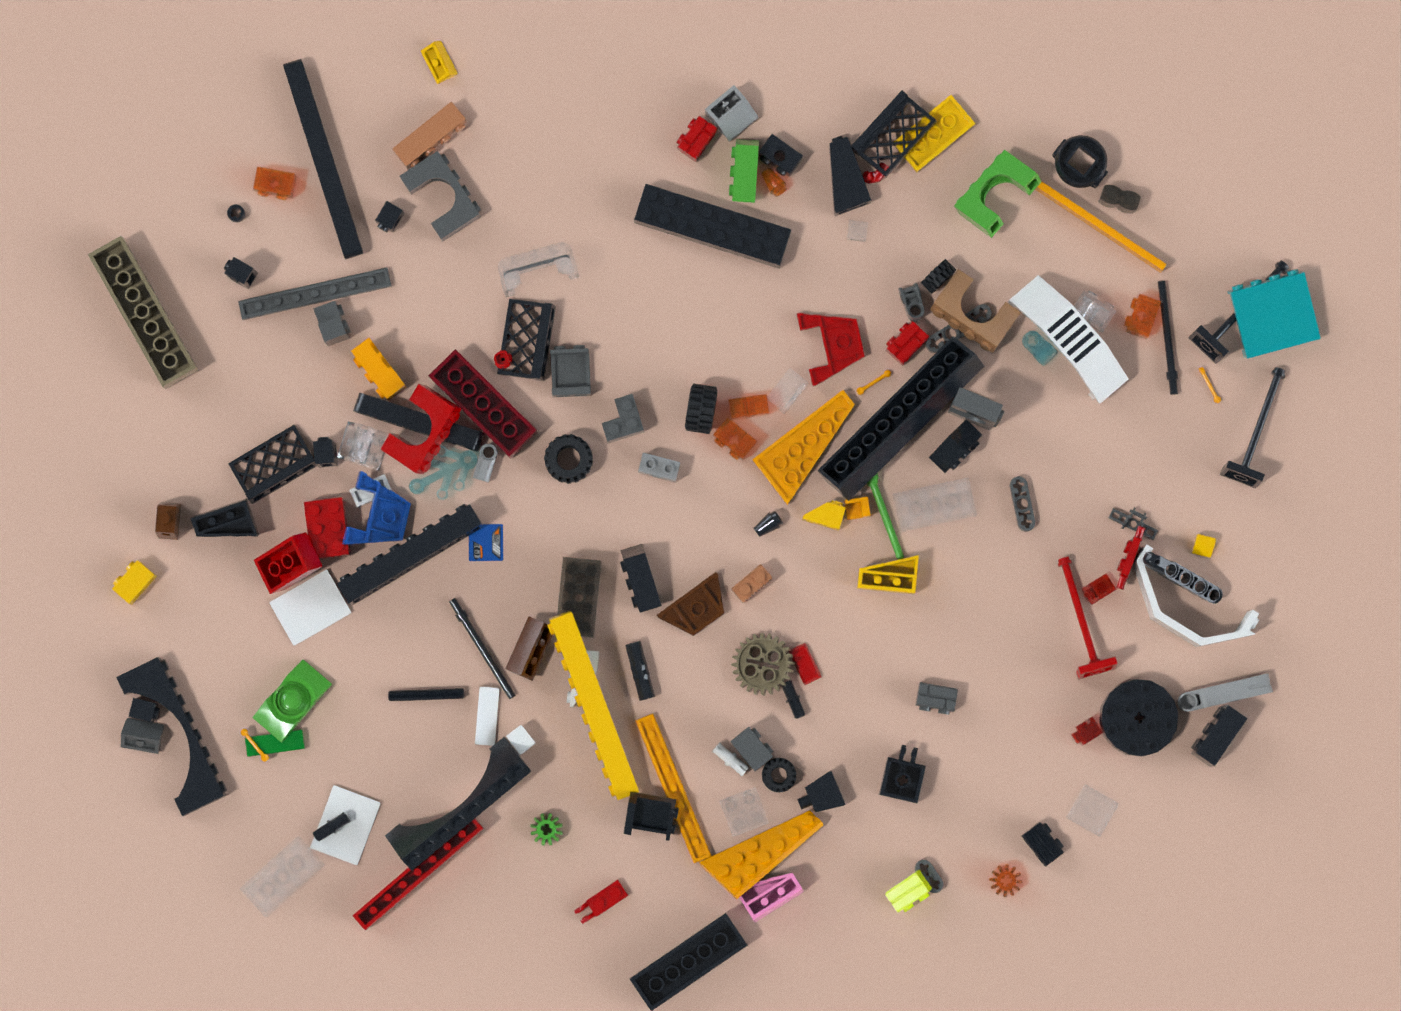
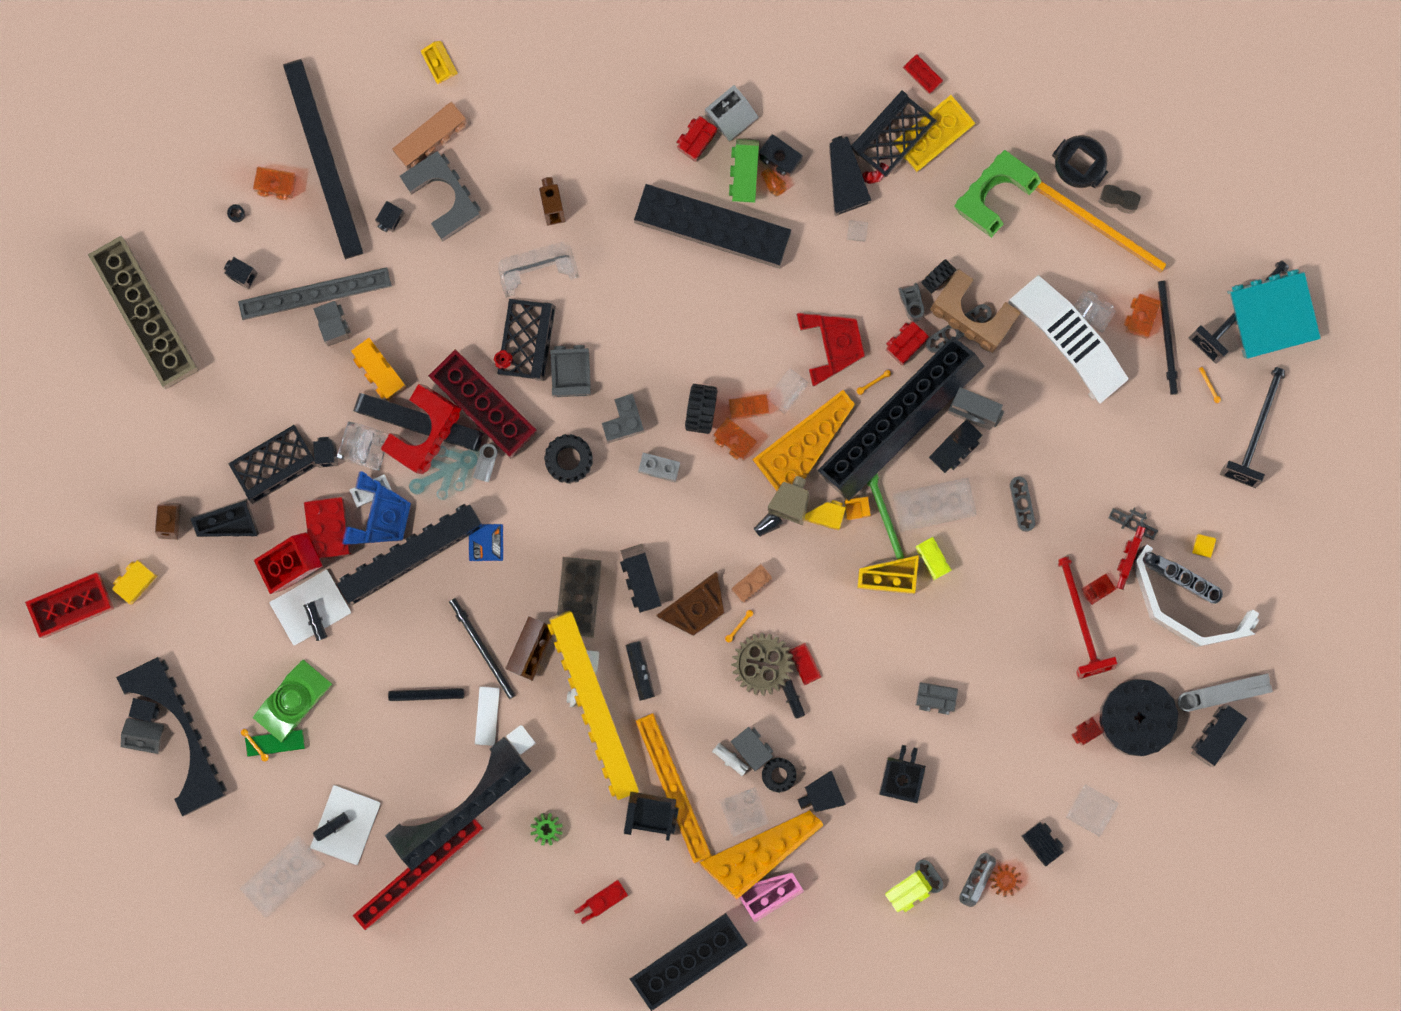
clear light blue piece [1022,331,1058,366] -> none
none -> red brick [25,572,114,639]
none -> black pin [303,601,328,641]
none -> reddish brown torso [539,177,566,226]
none -> light orange hinge [725,610,753,643]
none -> dark tan torso [767,476,809,525]
none -> red plate [903,54,943,95]
none -> neon yellow brick [915,537,952,581]
none -> dark grey beam [959,853,996,907]

